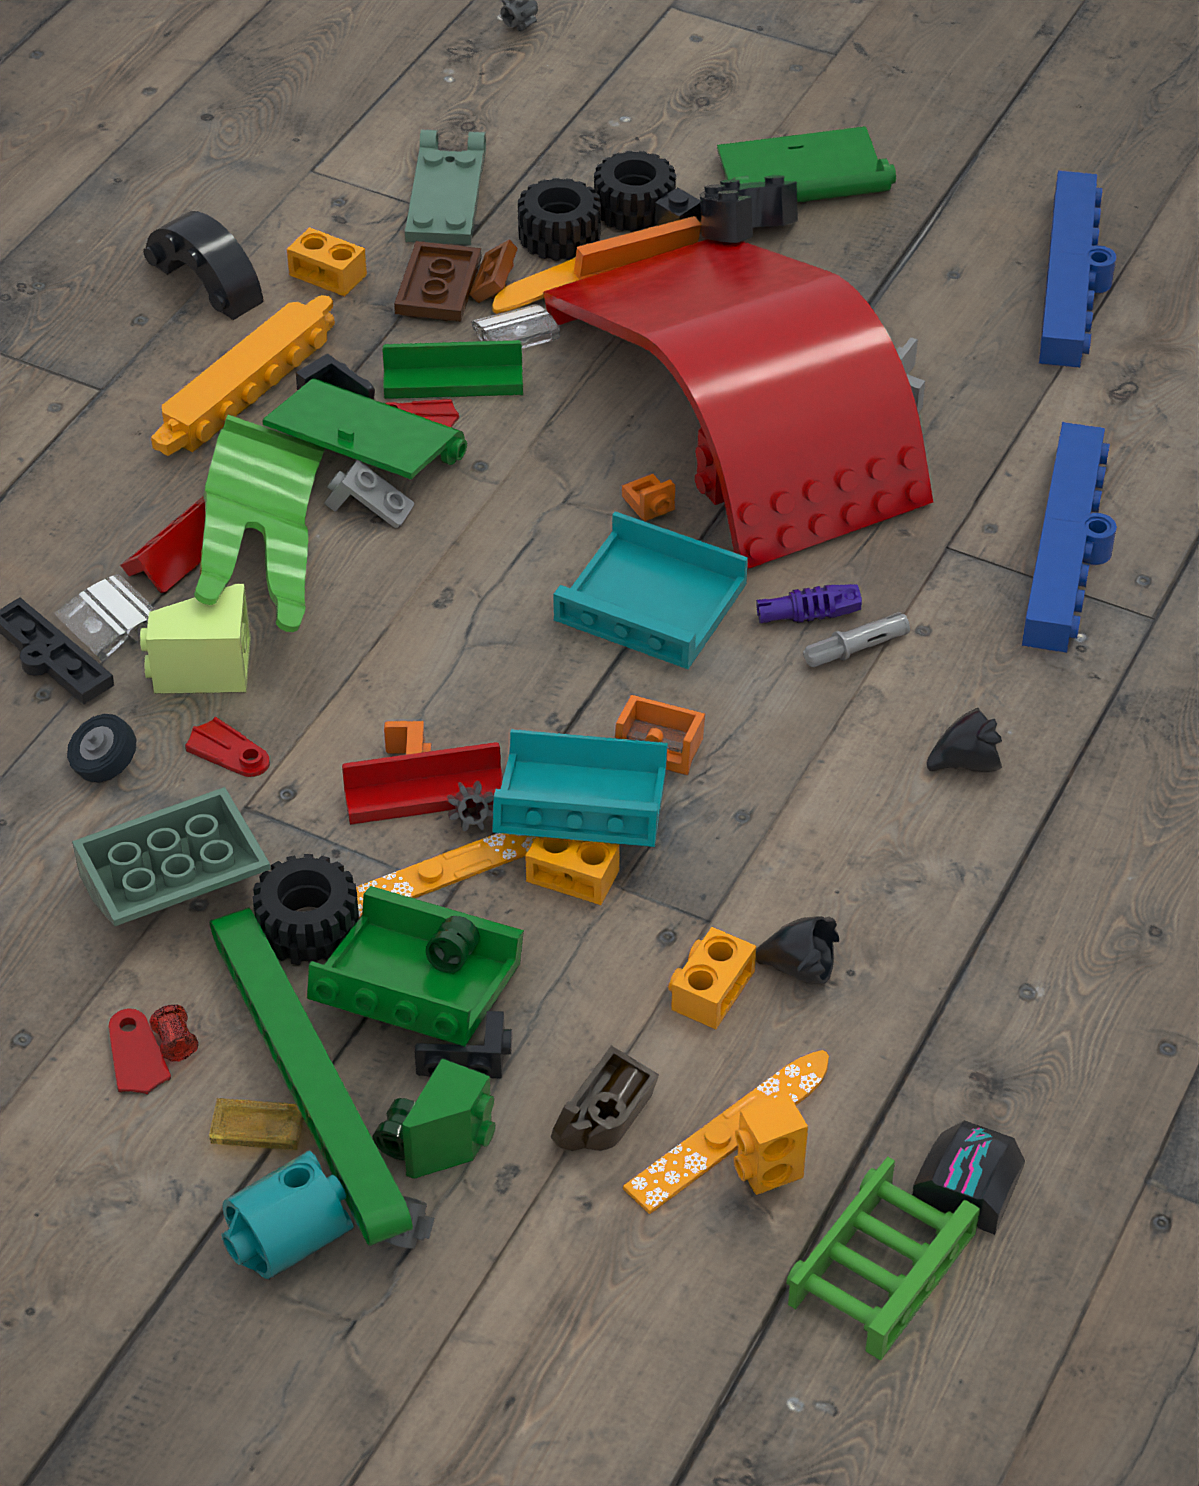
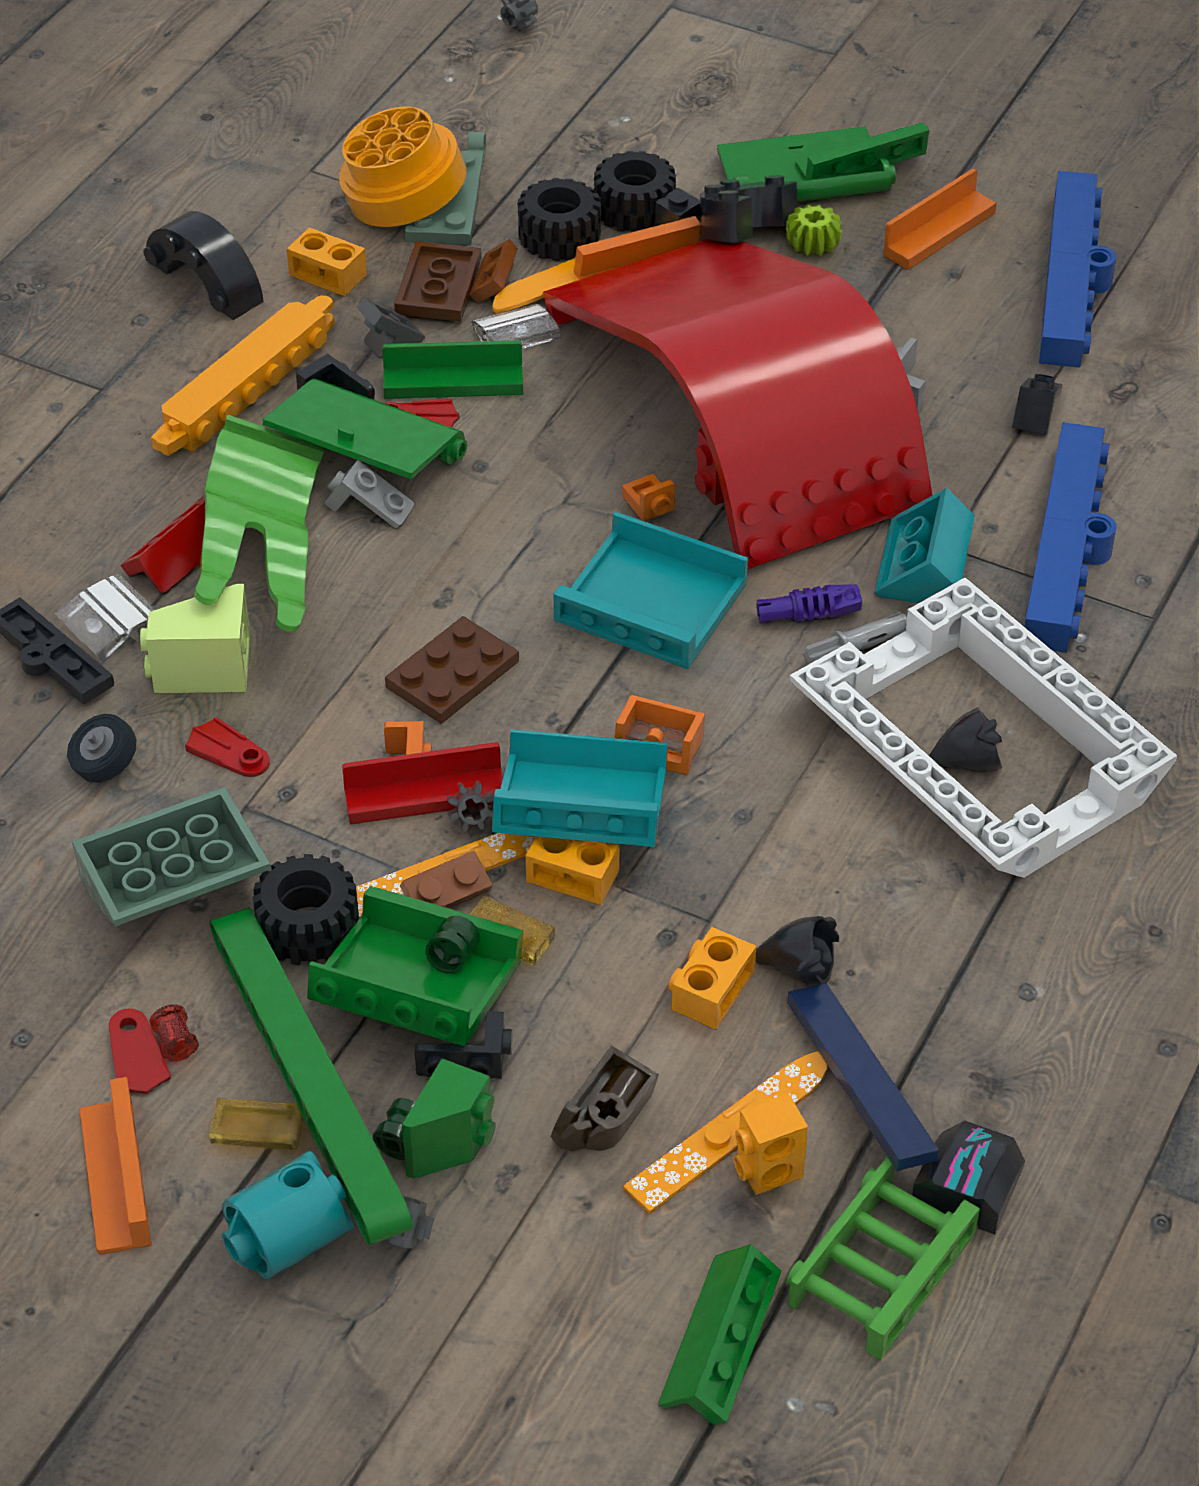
none -> orange panel [80,1077,152,1254]
none -> light orange wheel [339,107,467,227]
none -> dark grey slope [357,297,425,358]
none -> reddish brown plate [385,616,519,724]
none -> dark orange plate [400,850,493,908]
none -> clear yellow plate [469,896,555,965]
none -> green panel [658,1244,782,1425]
none -> lime gear [786,204,842,257]
none -> dark blue tile [787,983,939,1171]
none -> white slope [790,578,1177,878]
none -> green panel [795,122,930,181]
none -> teal slope [874,488,975,603]
none -> orange panel [883,168,997,270]
none -> black bracket [1012,374,1062,435]

